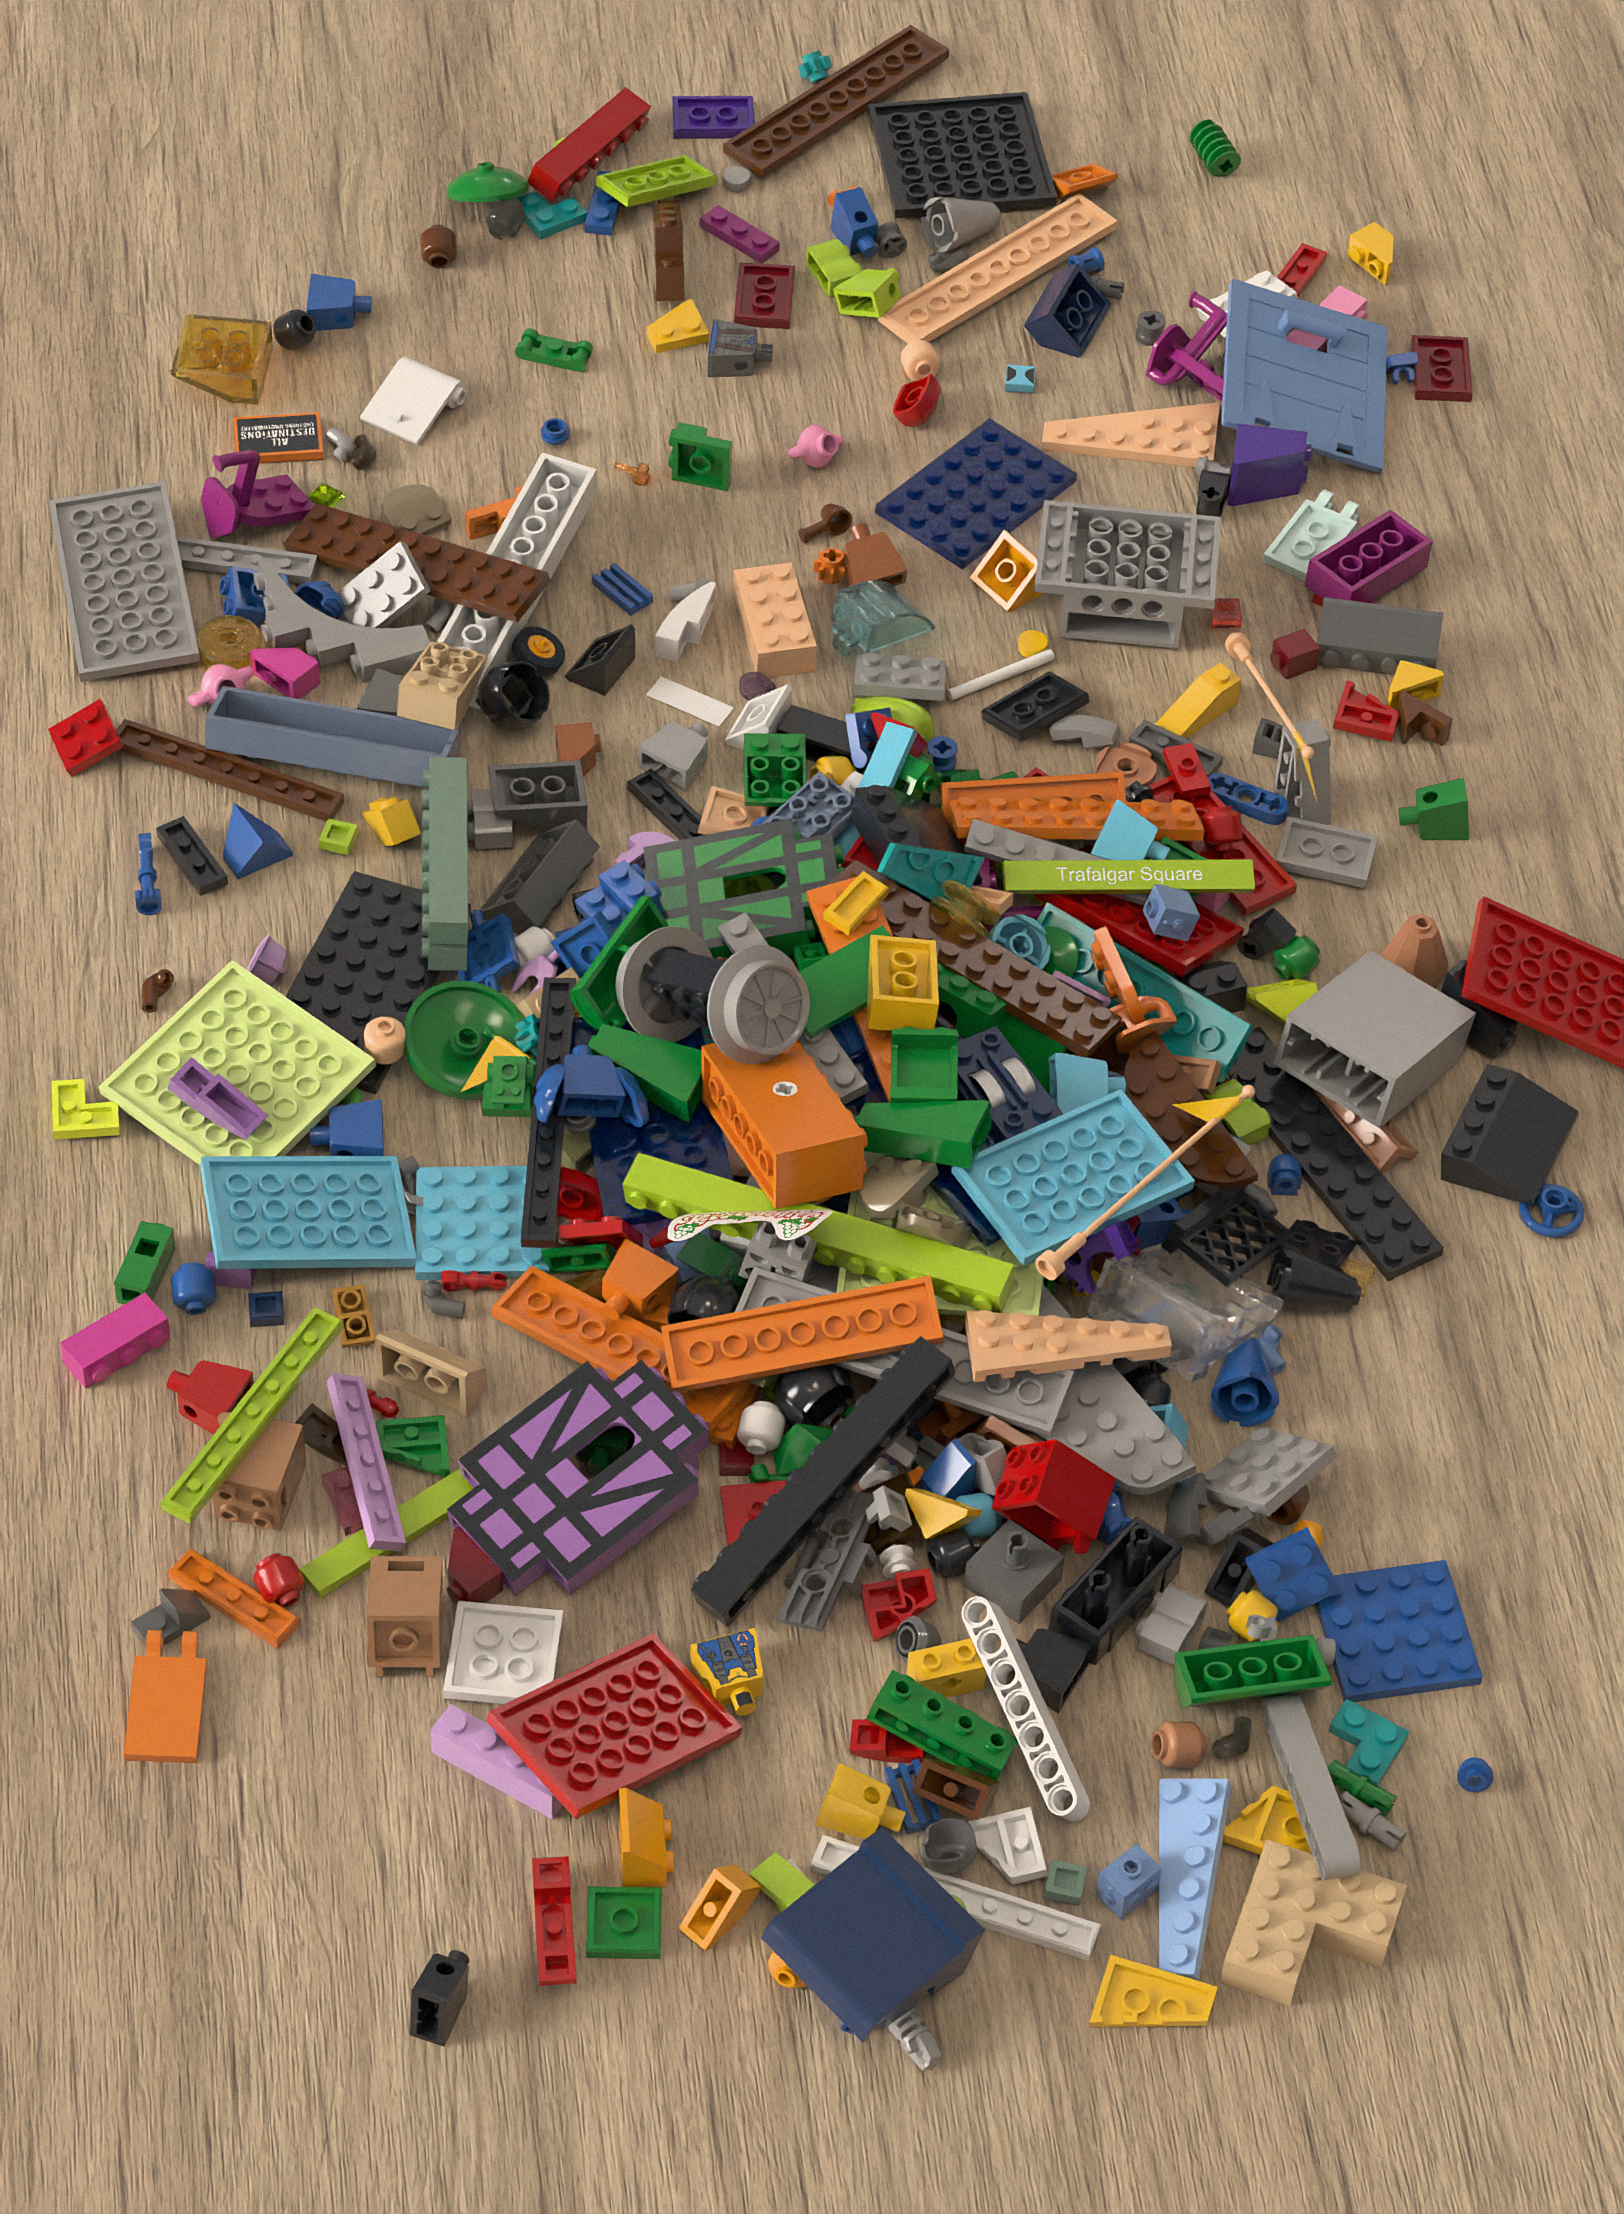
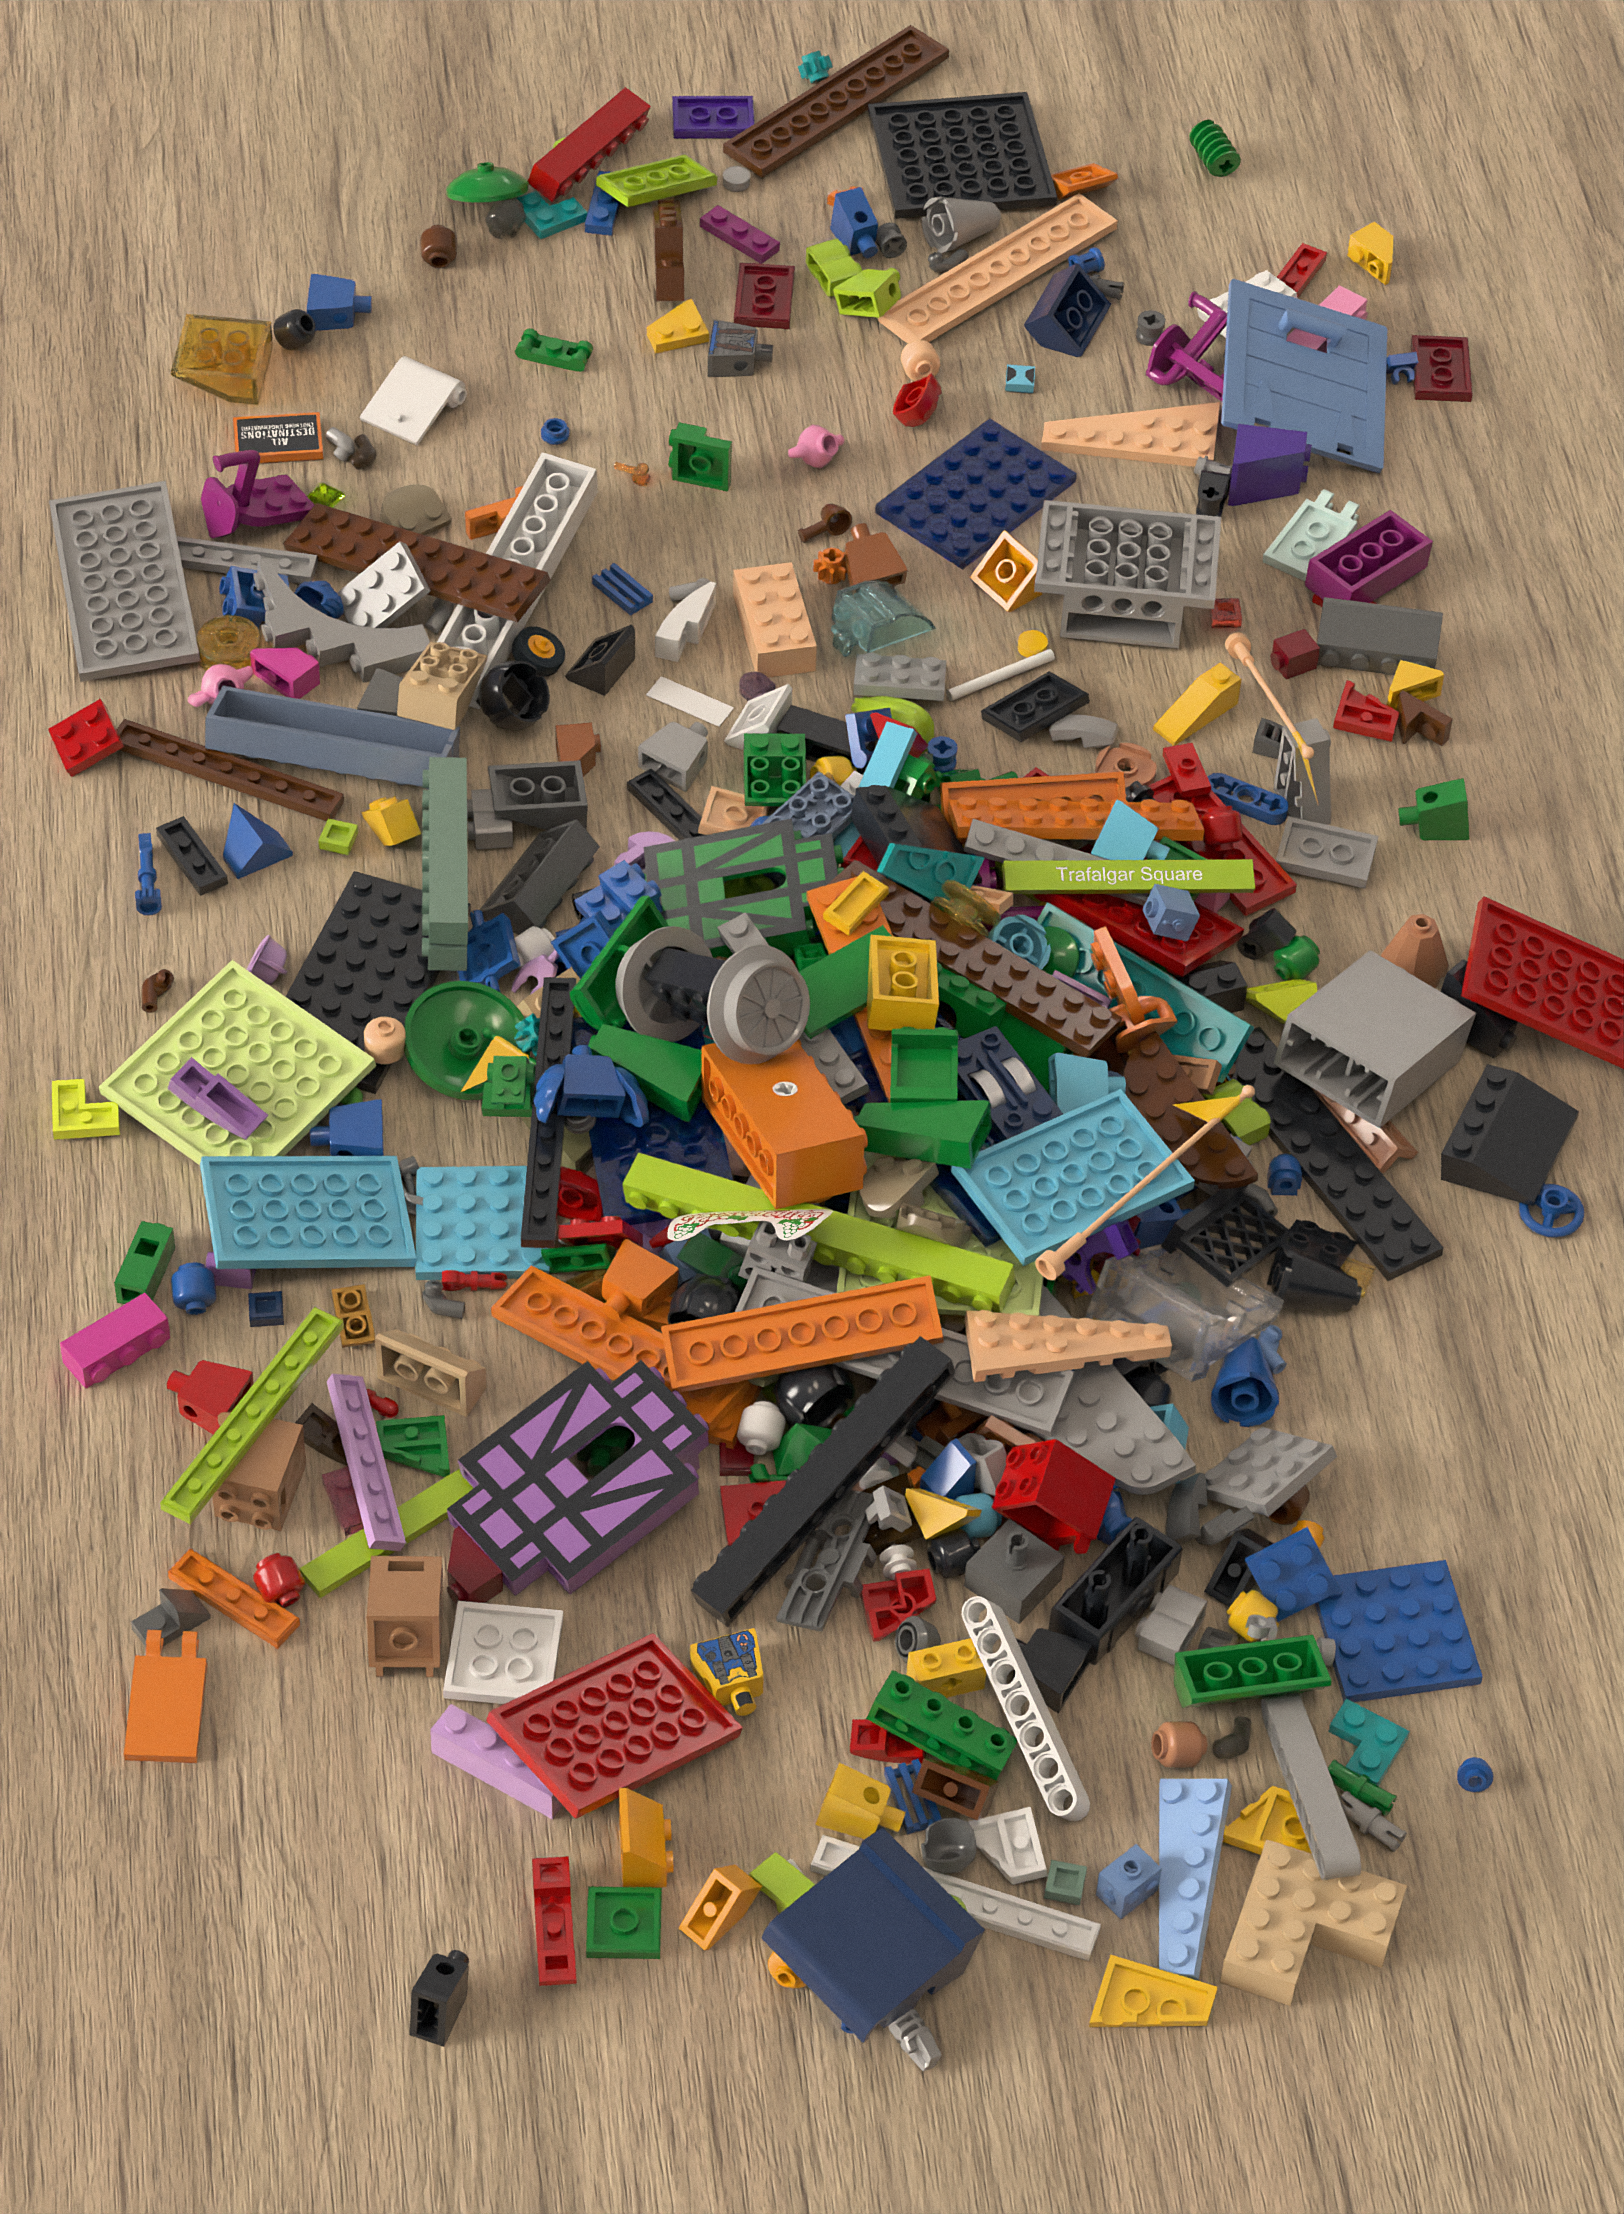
dark grey plate [1128,719,1223,777] -> none

